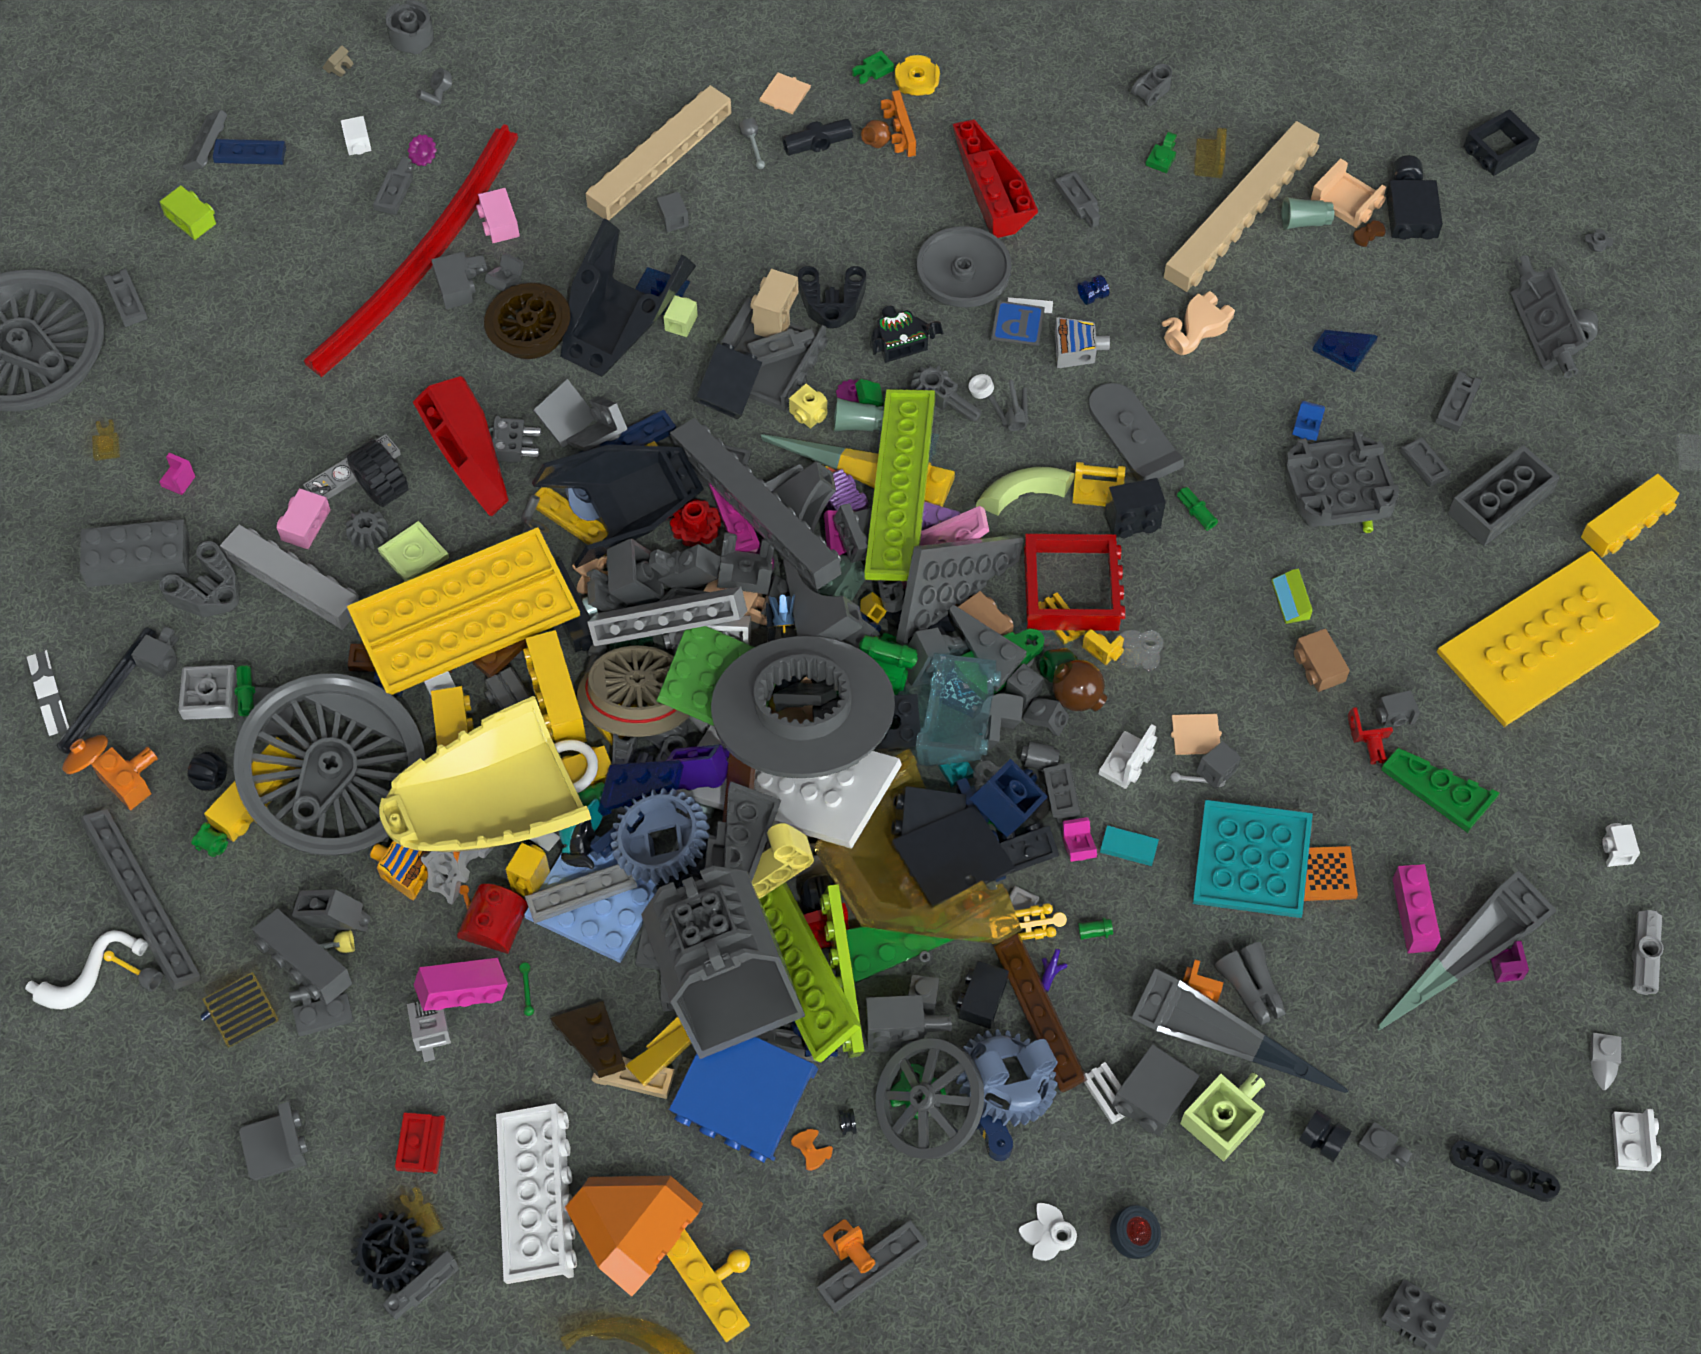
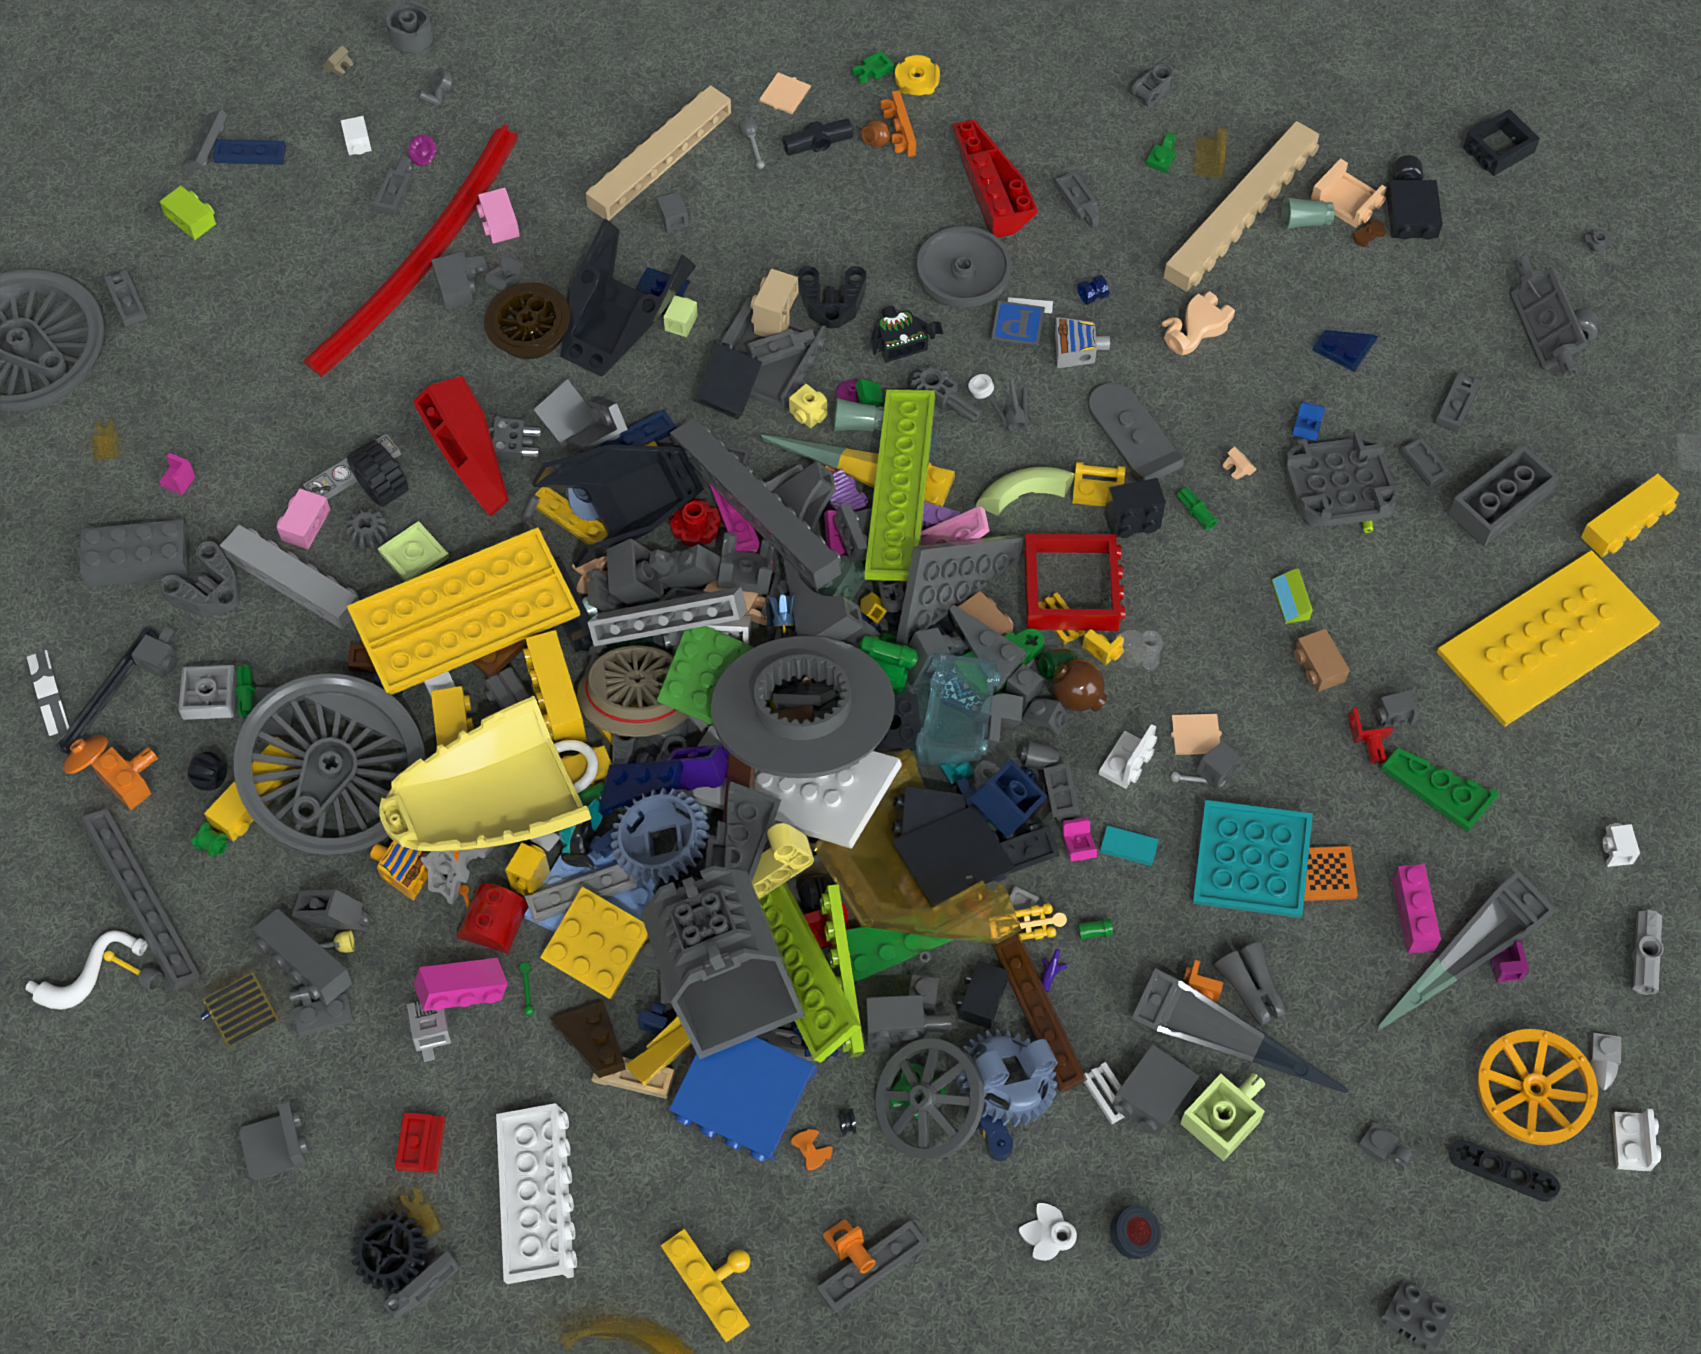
orange panel [565,1176,703,1297] -> none
black wheel [1299,1109,1352,1162] -> none
none -> yellow plate [540,887,649,999]
none -> dark blue tile [638,1002,669,1035]
none -> light nougat tile [1223,446,1257,479]
none -> light orange wheel [1477,1029,1598,1145]

